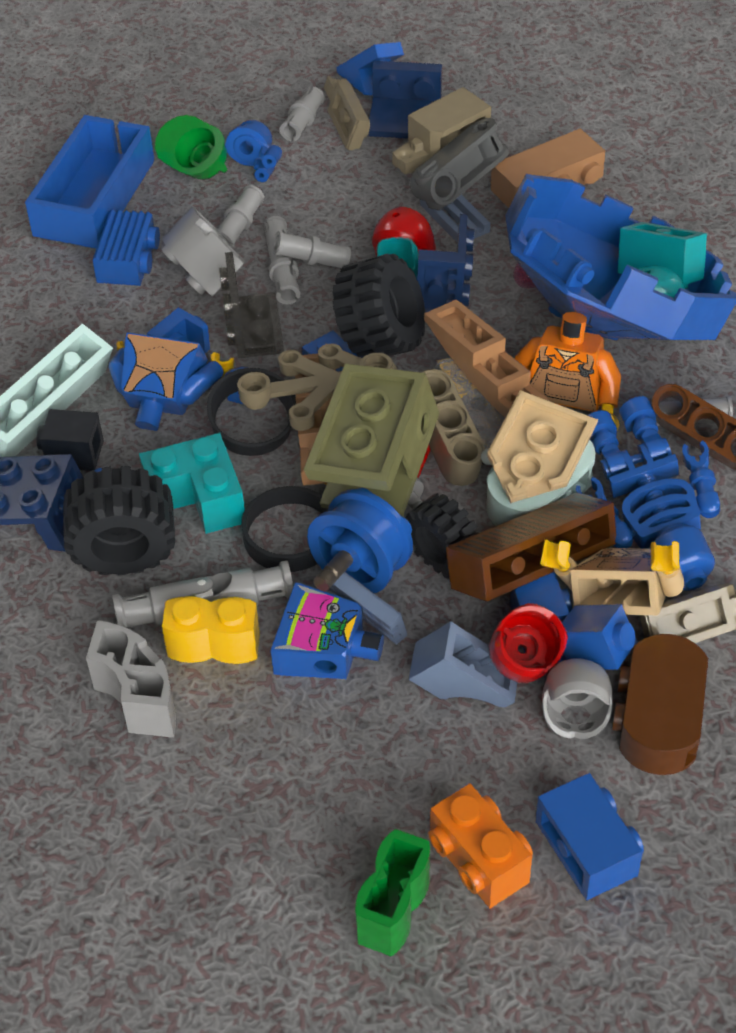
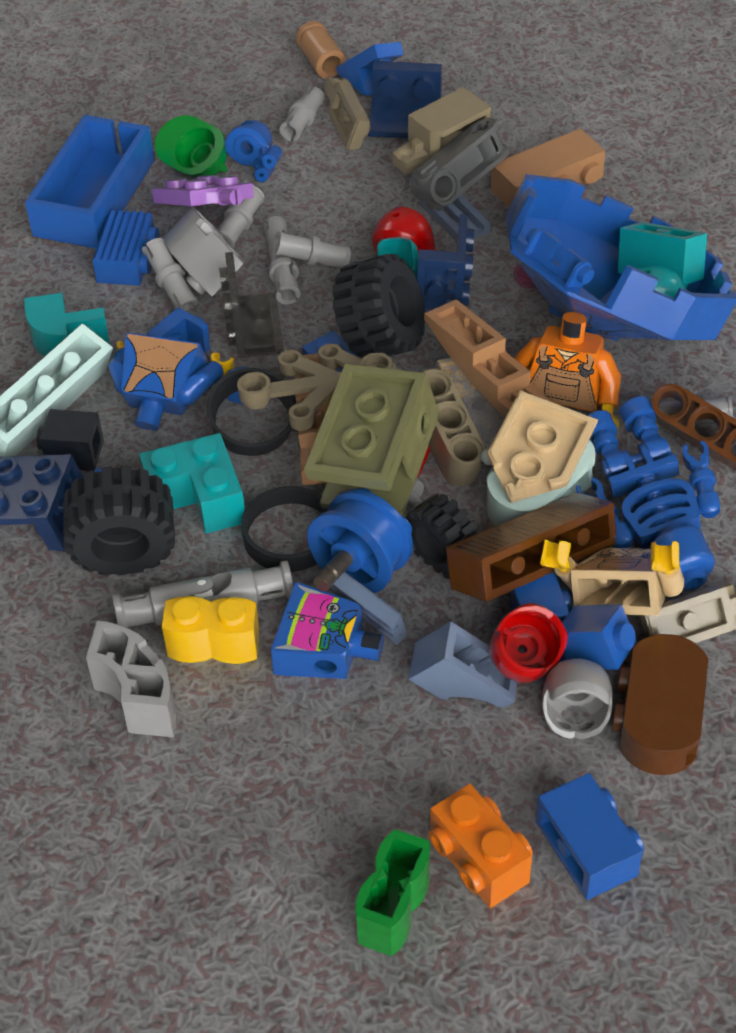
none -> teal brick [24,293,110,356]
none -> light grey pin [142,238,198,311]
none -> medium lavender plate [152,175,254,206]
none -> medium nougat piece [295,21,347,79]

